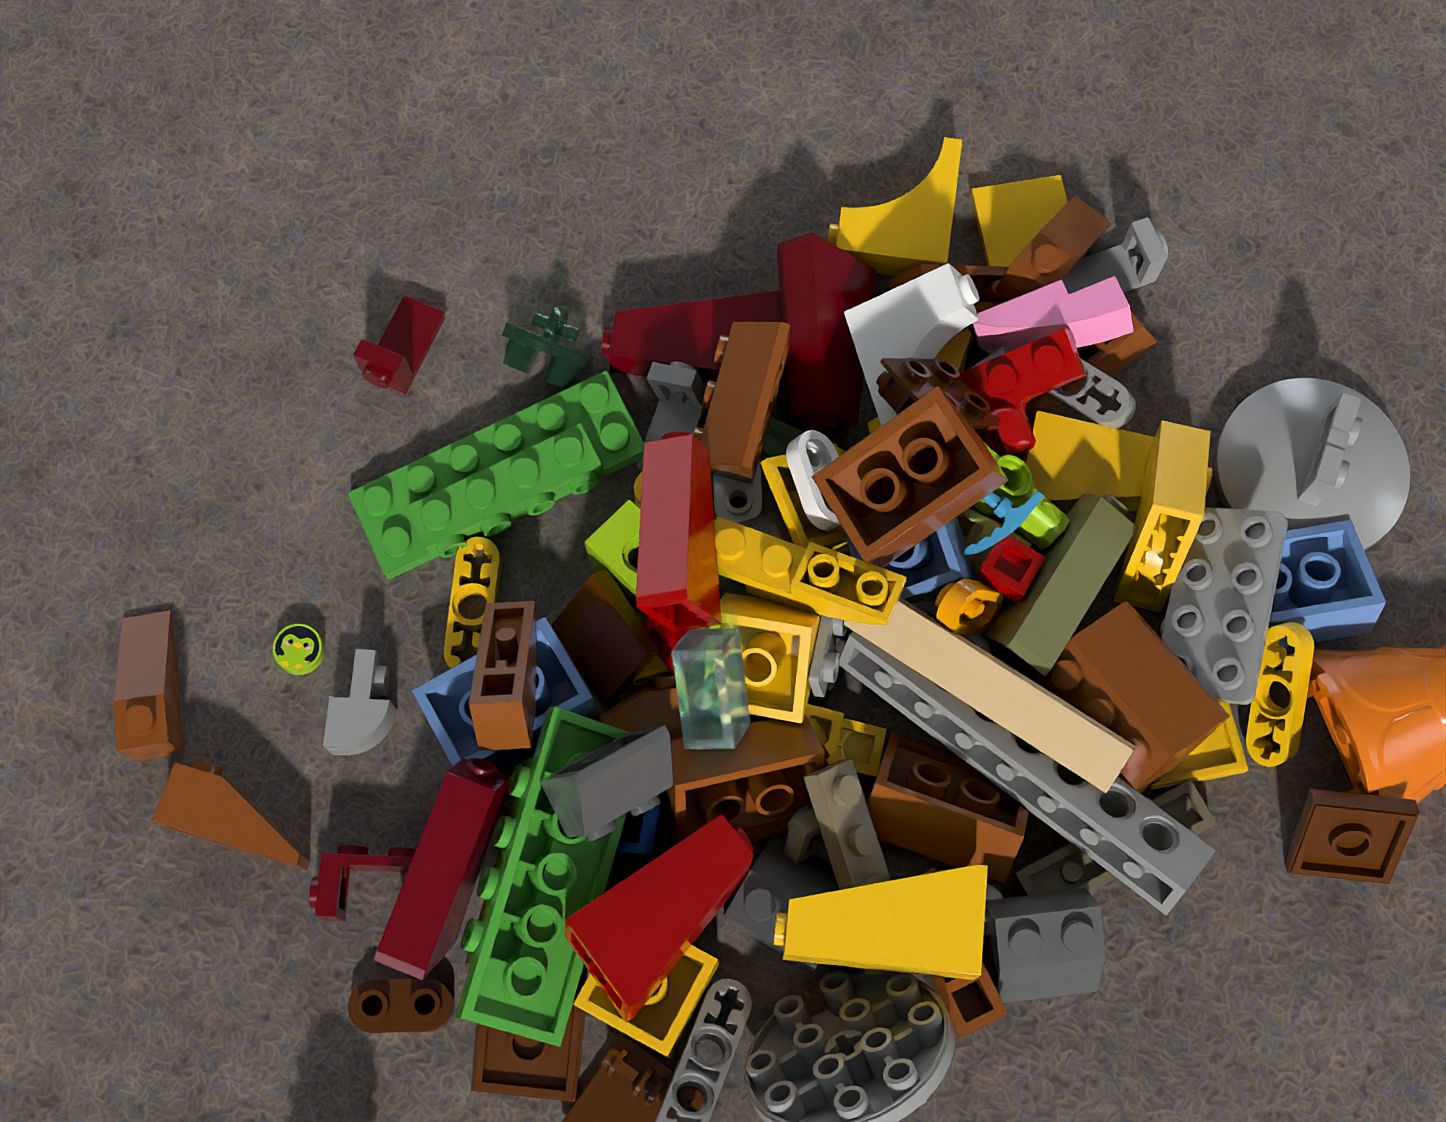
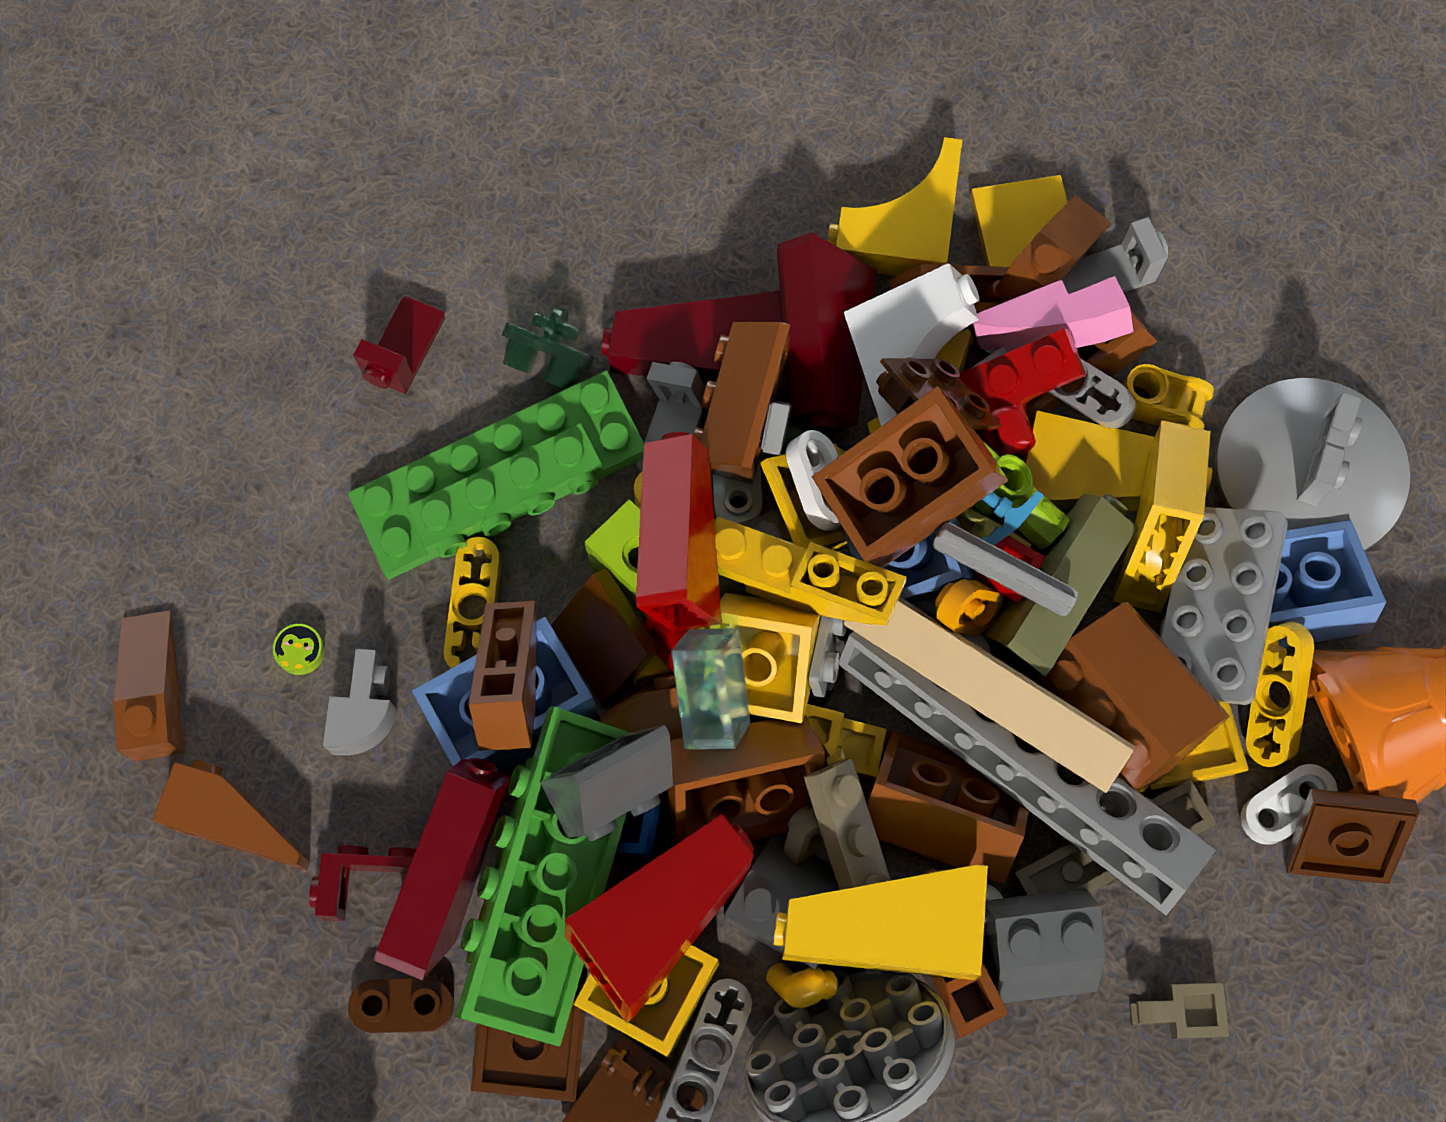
none -> light grey tile [761,401,794,455]
none -> yellow arm [766,963,838,1009]
none -> light grey axle [933,522,1078,616]
none -> yellow piece [1116,364,1214,430]
none -> dark tan plate [1129,983,1229,1039]
none -> white plate [1241,764,1338,845]

